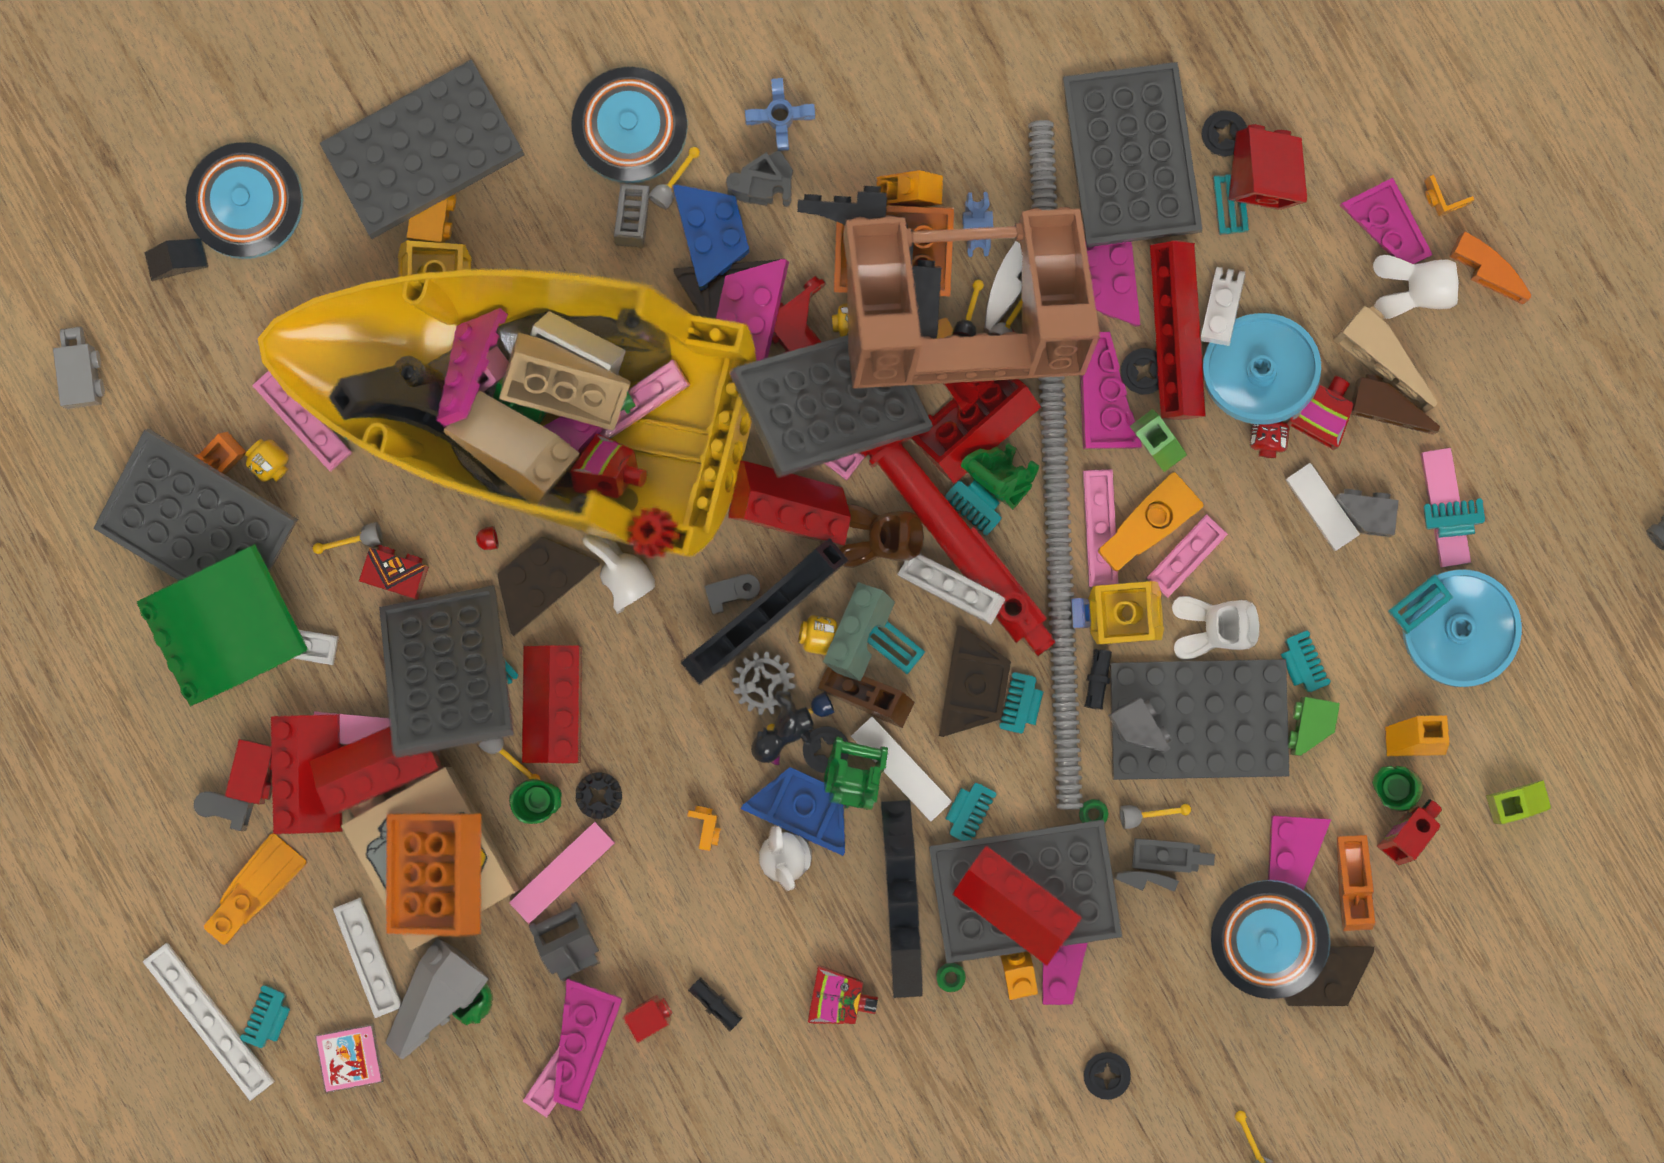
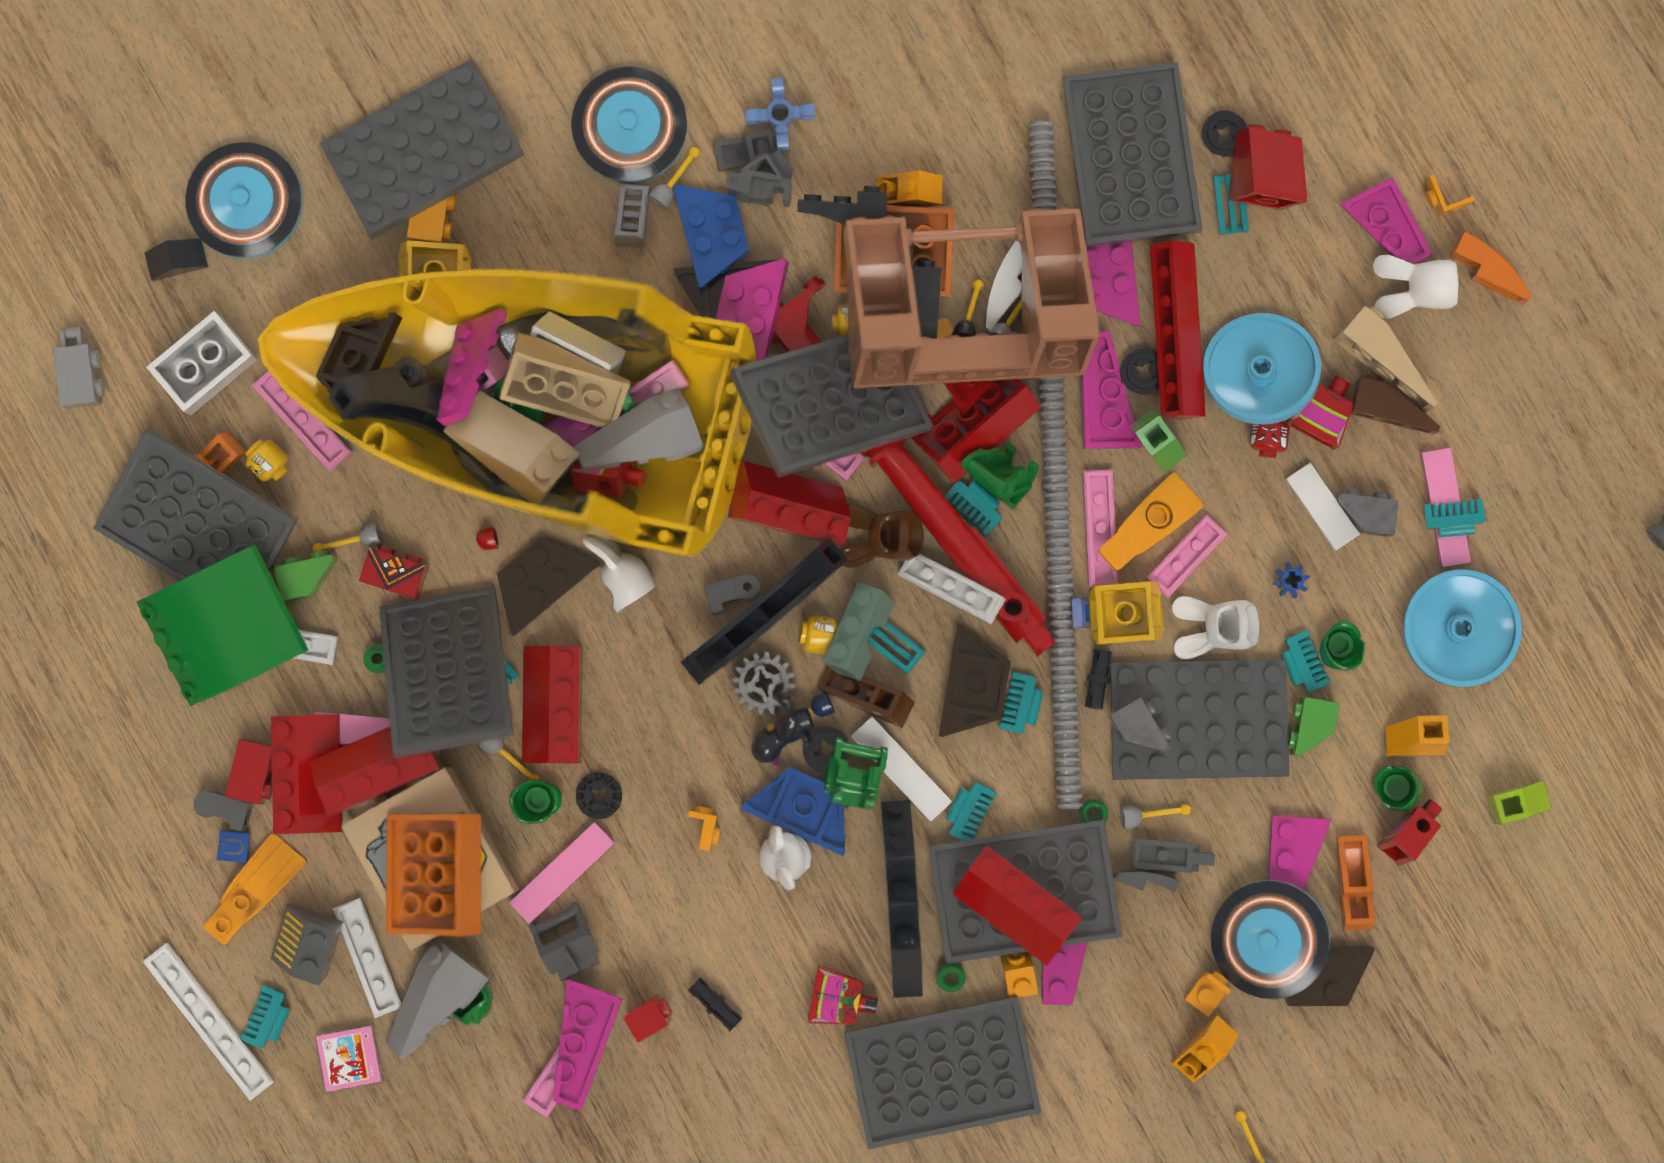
red gear [627,507,680,559] -> none
medium blue pin [963,192,993,257] -> none
black gear [1083,1052,1131,1100] -> none
white hinge [1201,267,1246,346] -> none
teal tile [1388,574,1453,634] -> none
none -> white brick [146,311,258,416]
none -> blue tile [217,831,251,863]
none -> dark grey slope [271,903,343,985]
none -> bright green slope [274,550,337,603]
none -> dark brown wing [316,313,402,420]
none -> green plate [363,644,385,674]
none -> light grey wedge [573,388,704,471]
none -> dark grey slope [712,130,777,172]
none -> dark grey plate [844,996,1041,1149]
none -> light orange slope [1172,1015,1239,1083]
none -> light orange bracket [1184,971,1232,1017]
none -> blue gear [1272,562,1310,599]
none -> green hair [1319,620,1365,672]

